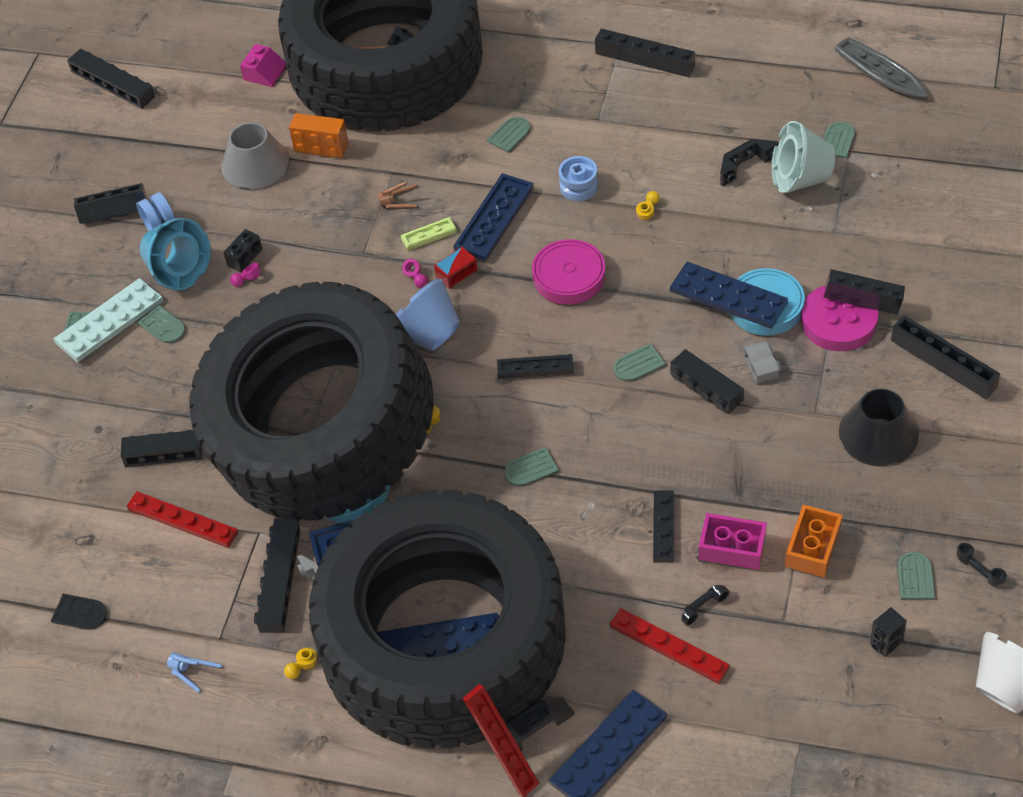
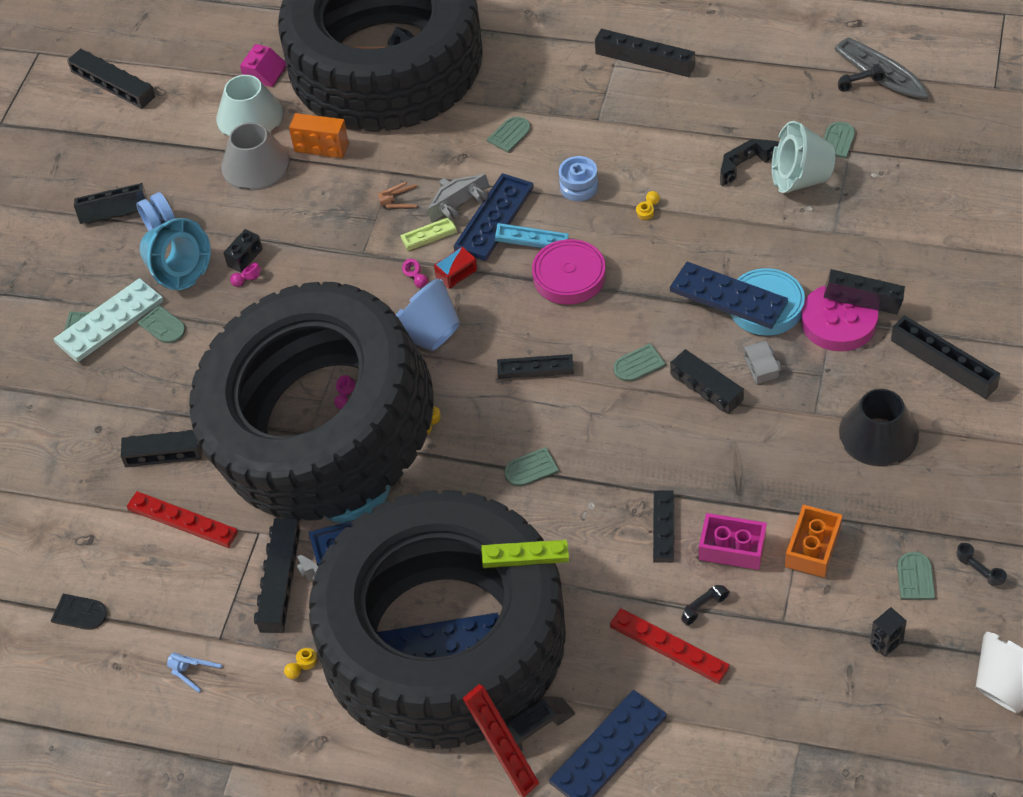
none -> light aqua cone [216,75,283,136]
none -> dark pink plate [334,375,355,409]
none -> light grey connector [427,174,490,222]
none -> lime plate [481,540,569,568]
none -> medium azure tile [495,223,569,248]
none -> black bar [838,66,886,92]

